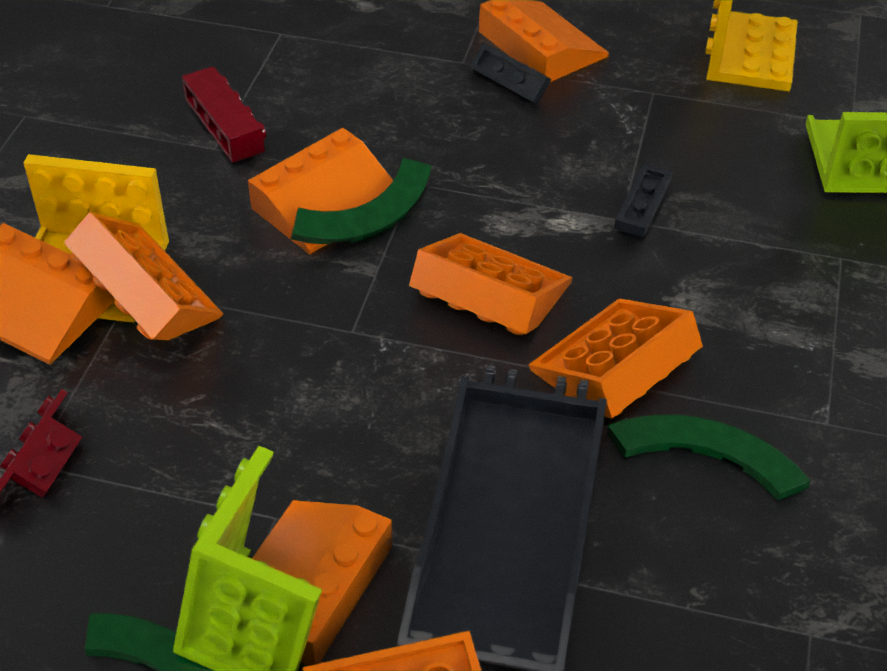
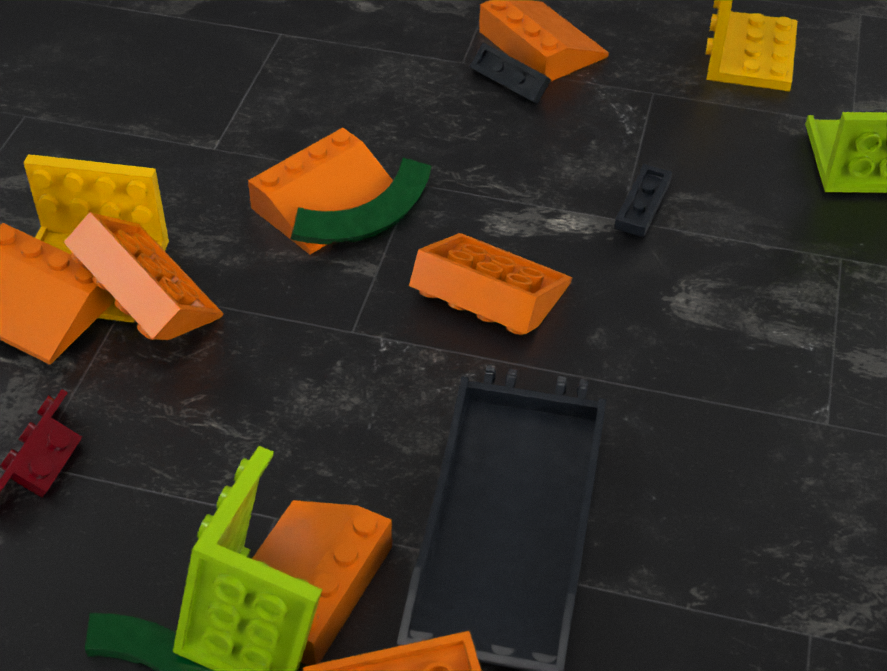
dark red brick [182,66,267,163] -> none
orange slope [528,298,703,418] -> none
dark green tile [607,415,811,501] -> none

